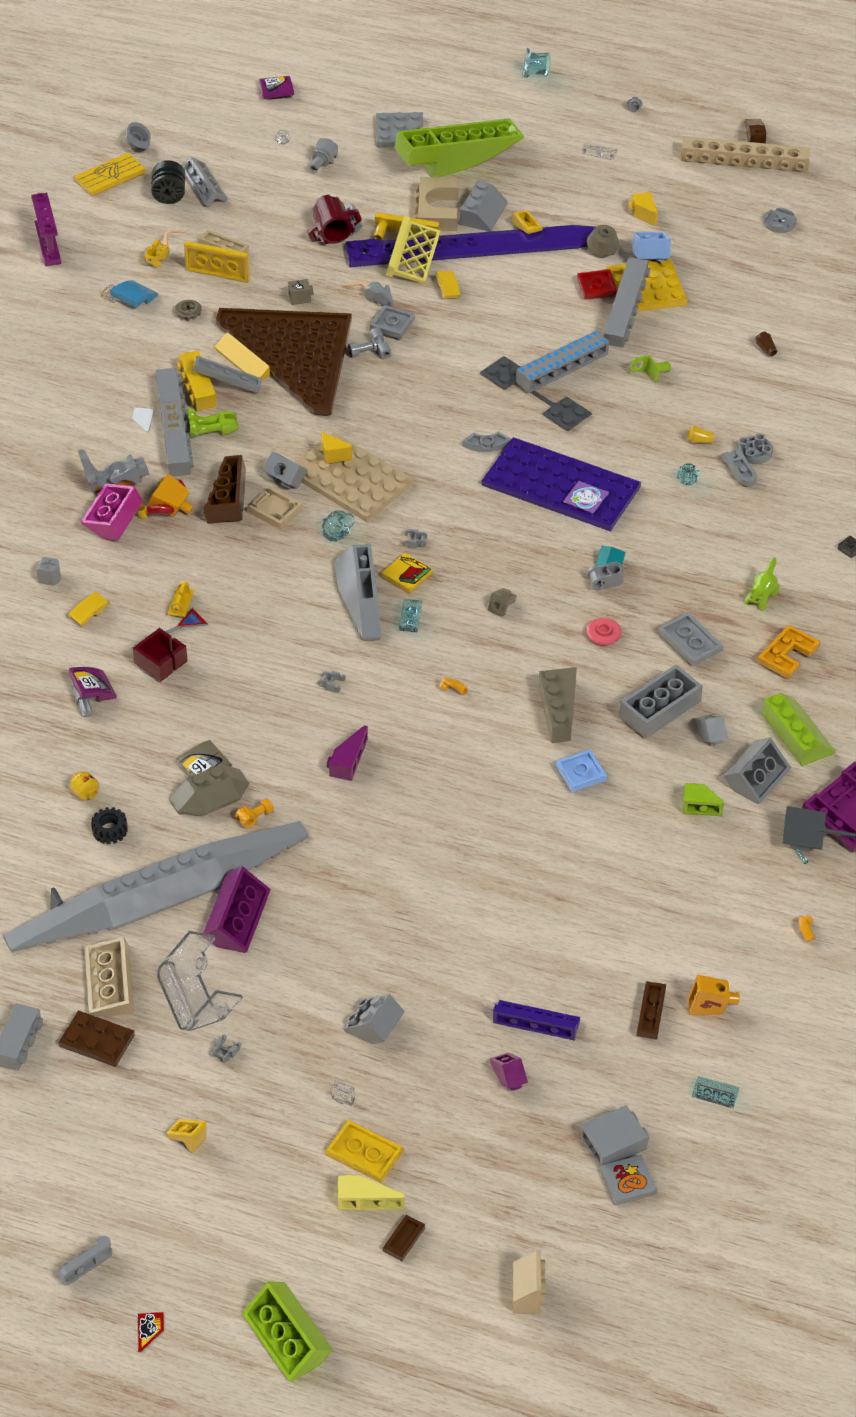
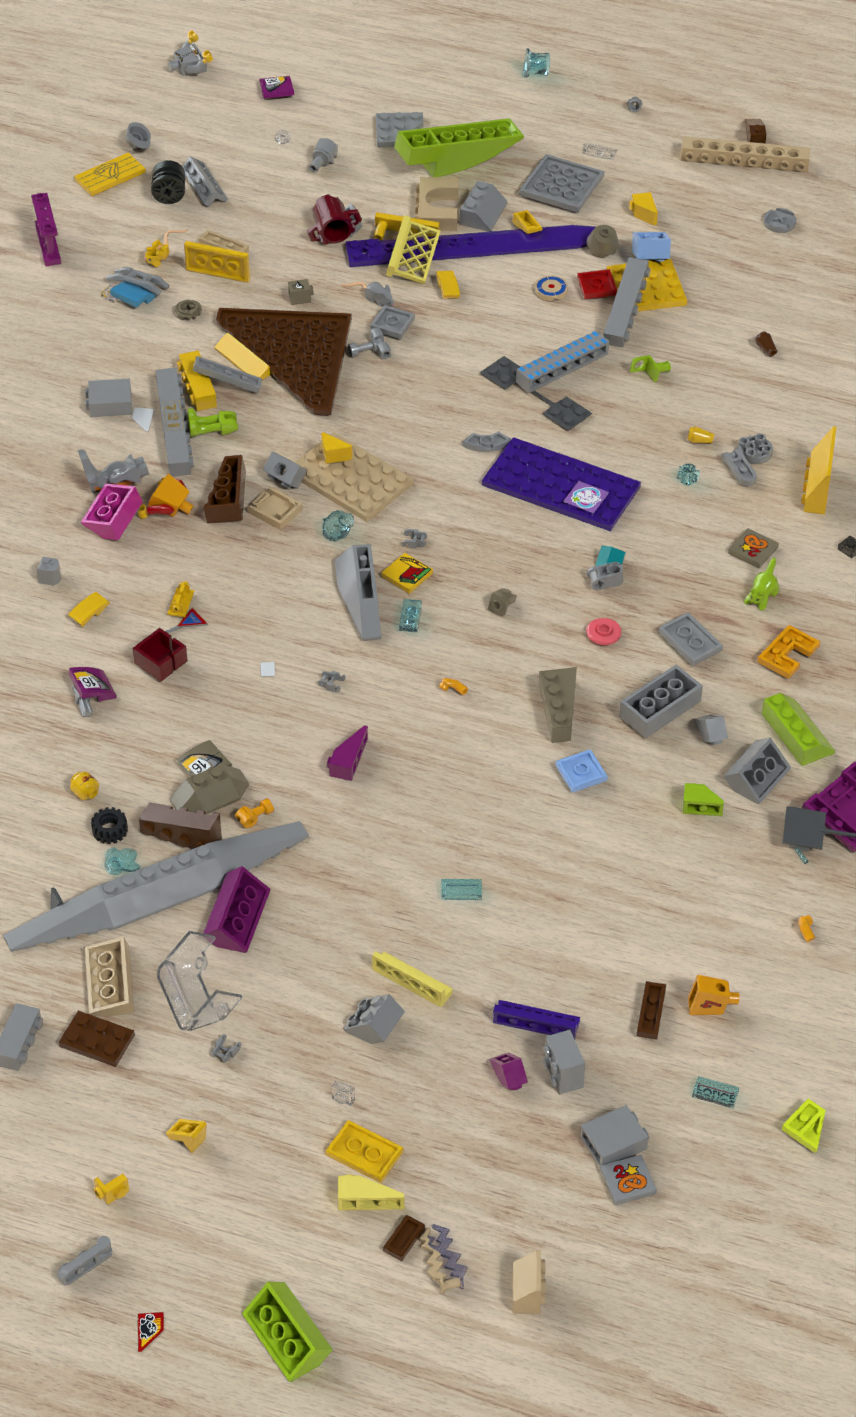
none -> light grey brick [85,378,132,417]
none -> yellow bracket [93,1173,130,1205]
none -> clear light blue plate [105,847,141,875]
none -> light grey piece [107,267,170,296]
none -> reddish brown wedge [139,802,222,849]
none -> light grey torso [168,30,213,76]
none -> white sticker [260,662,275,677]
none -> light yellow fence [372,951,453,1007]
none -> piece [420,1224,468,1294]
none -> clear light blue tile [441,879,482,900]
none -> light grey plate [519,154,604,213]
none -> tan tile [535,275,568,301]
none -> light grey brick [543,1030,585,1094]
none -> dark tan tile [728,528,779,568]
none -> neon yellow wing [782,1098,826,1153]
none -> yellow slope [801,426,837,515]

